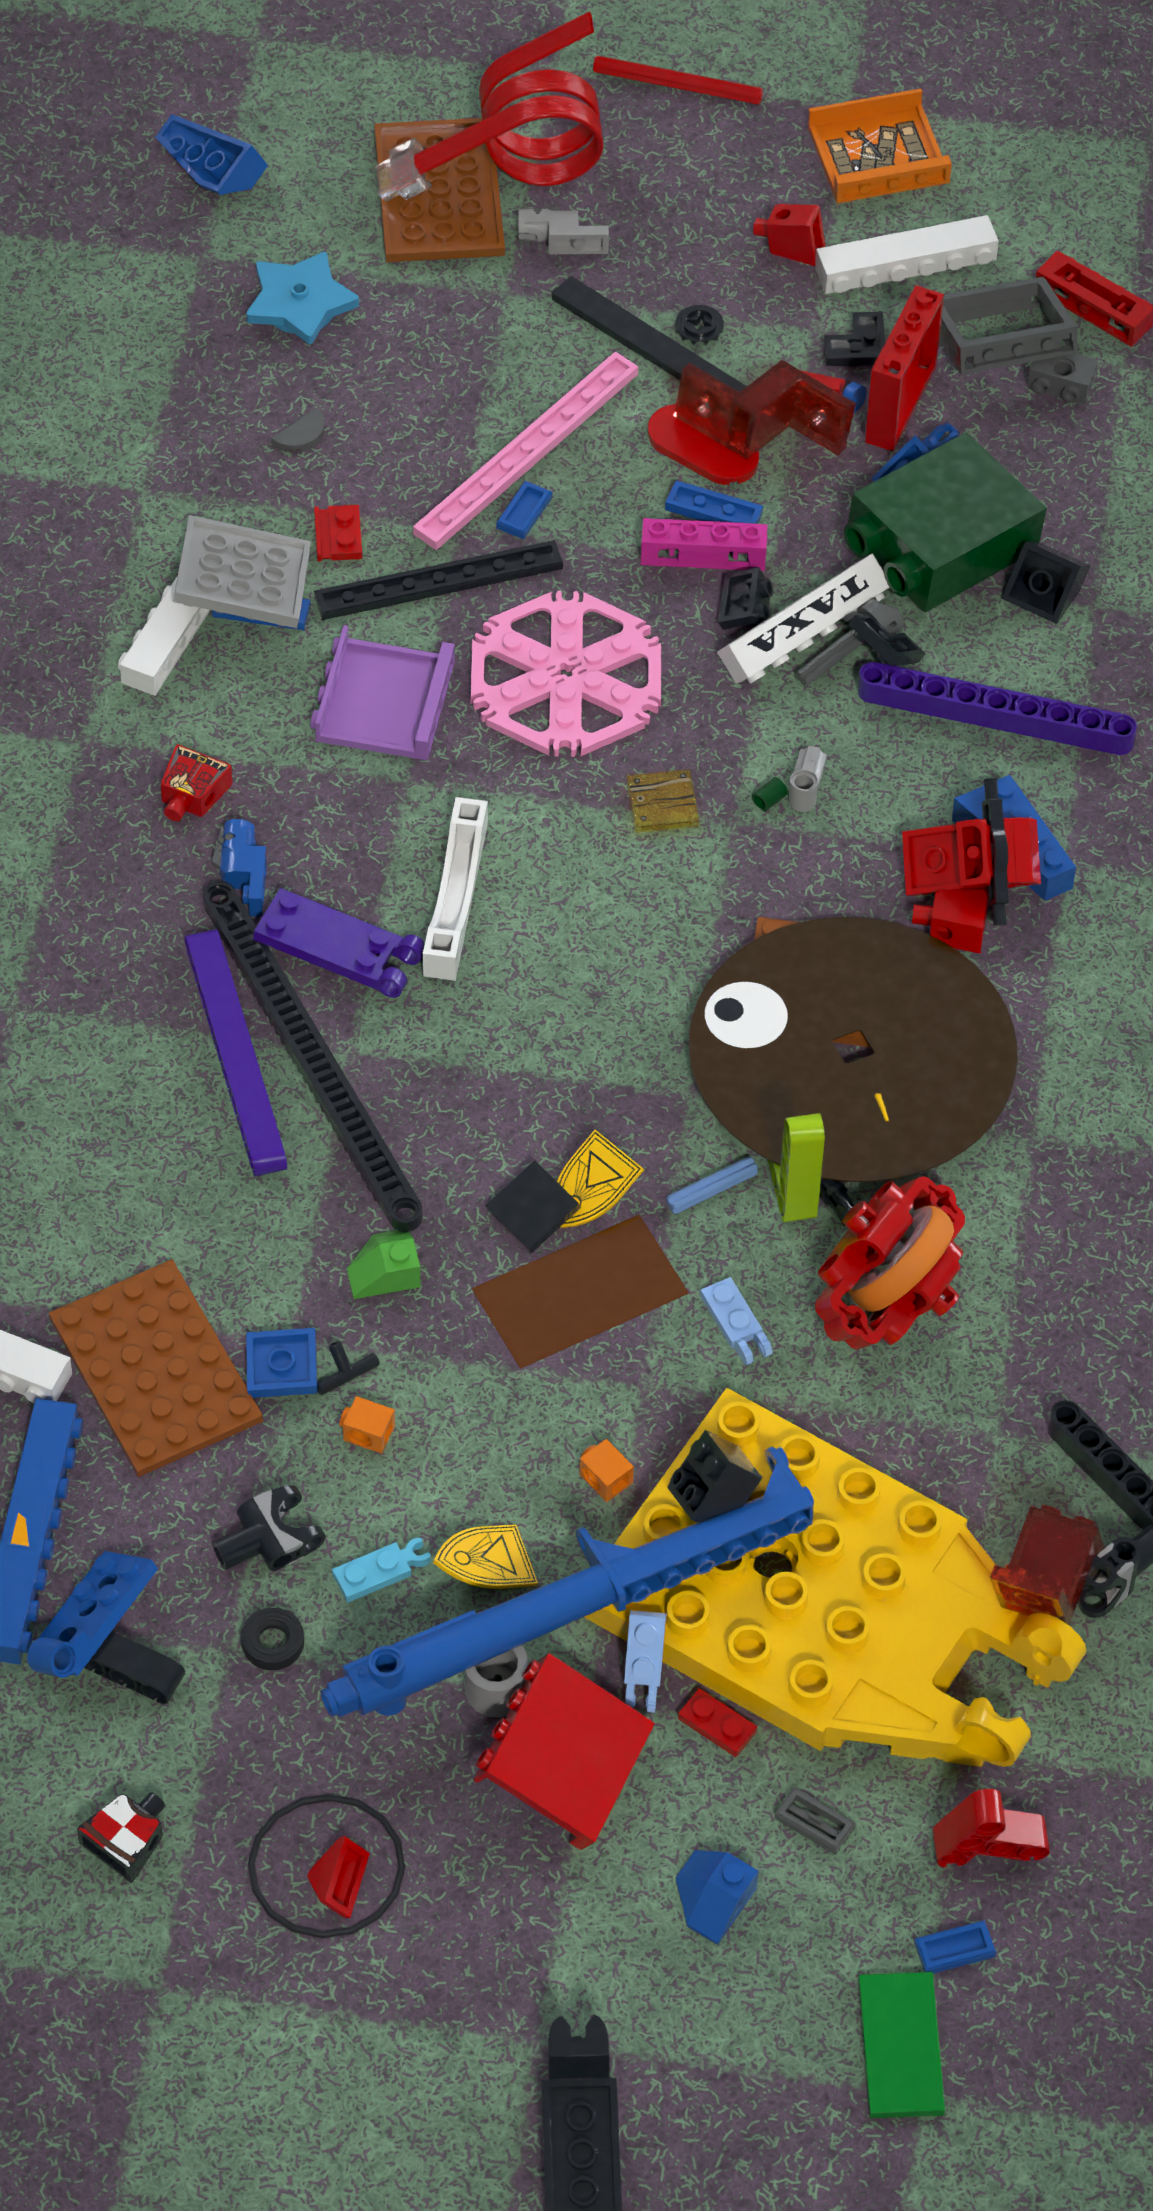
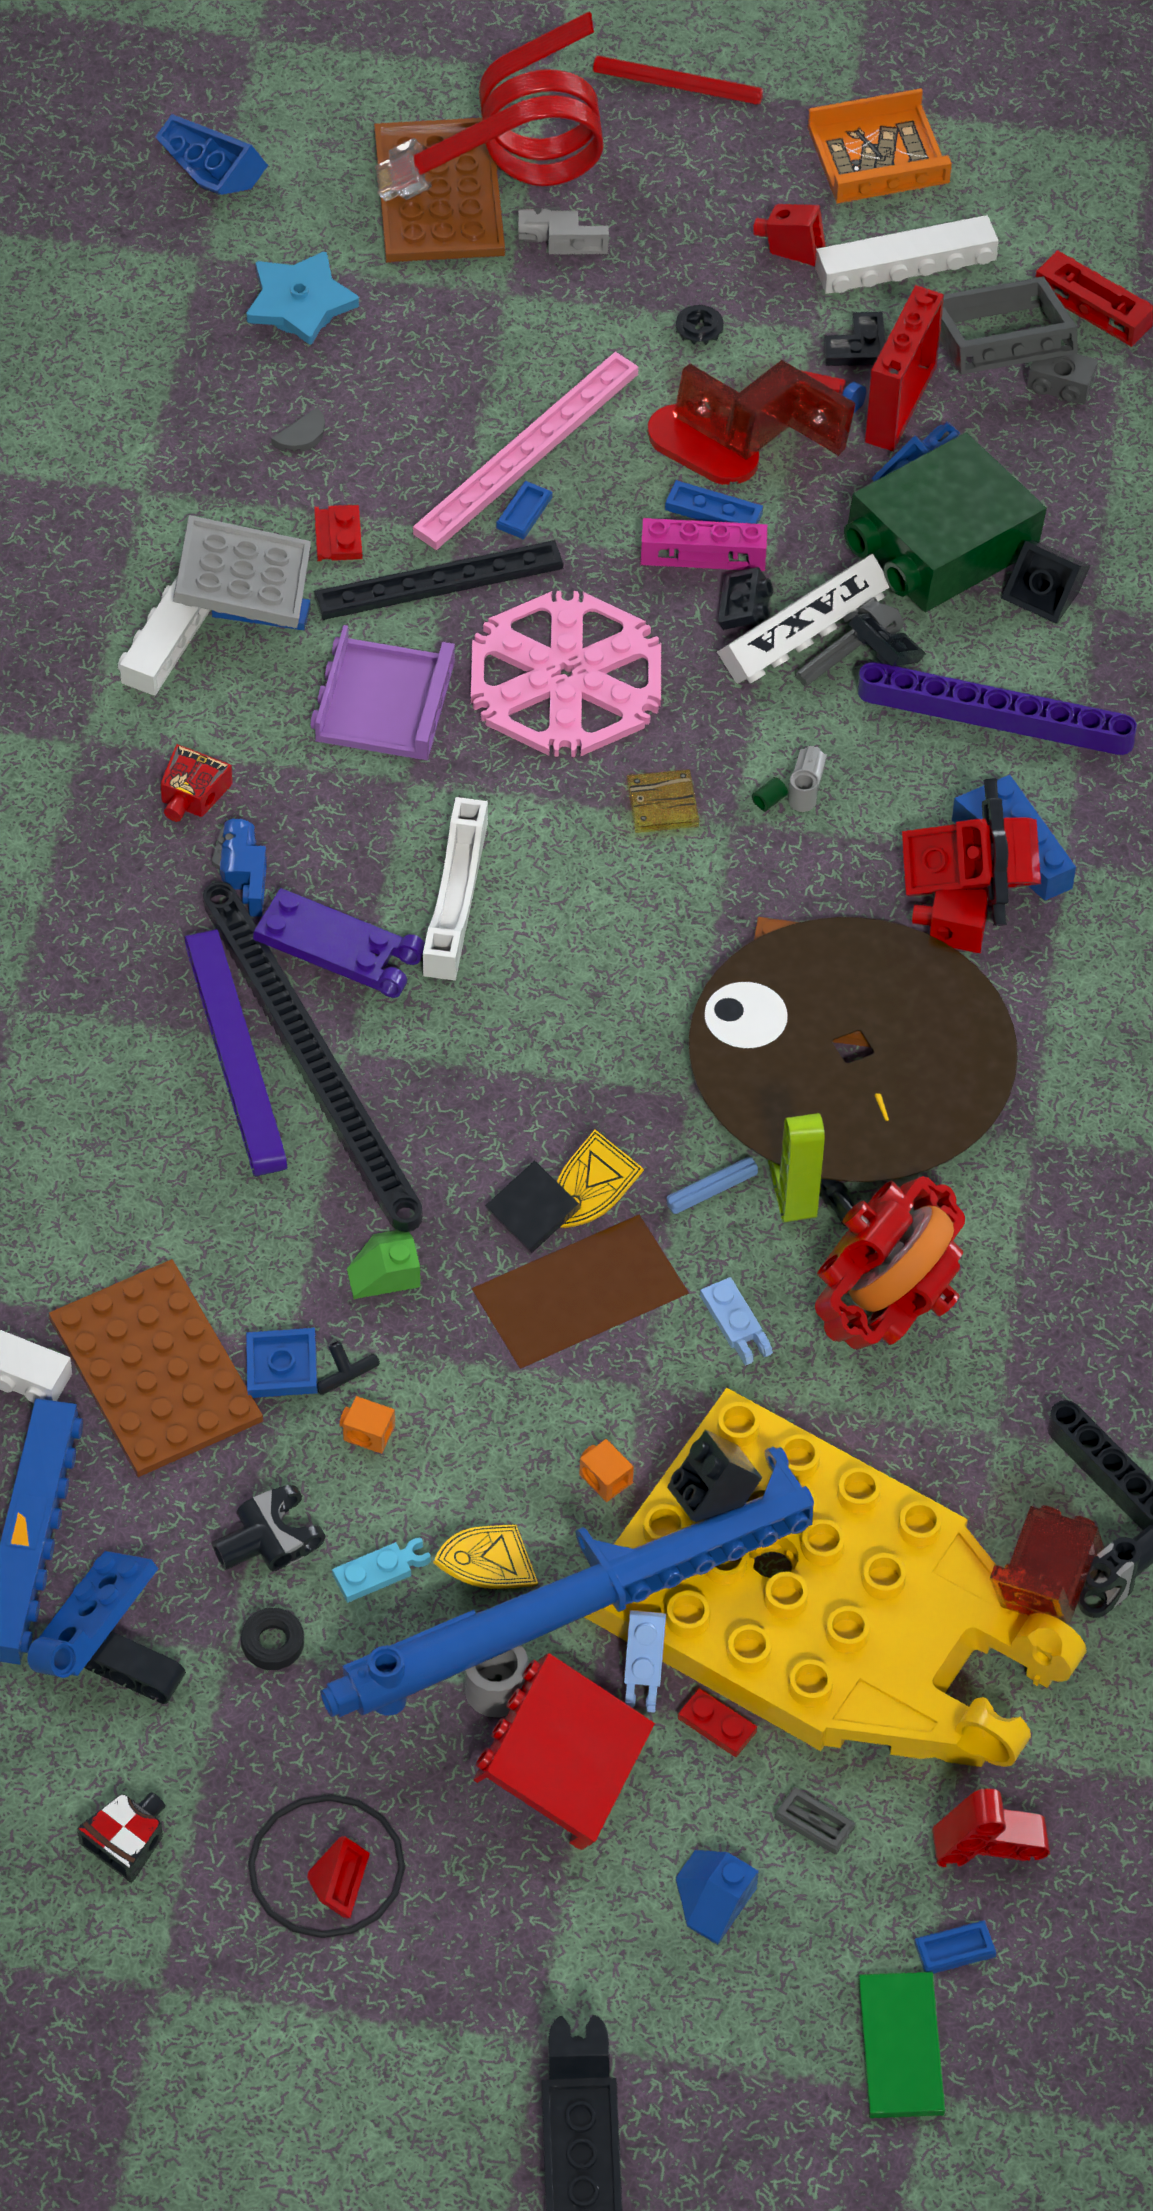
black tile [552,276,759,418] -> none

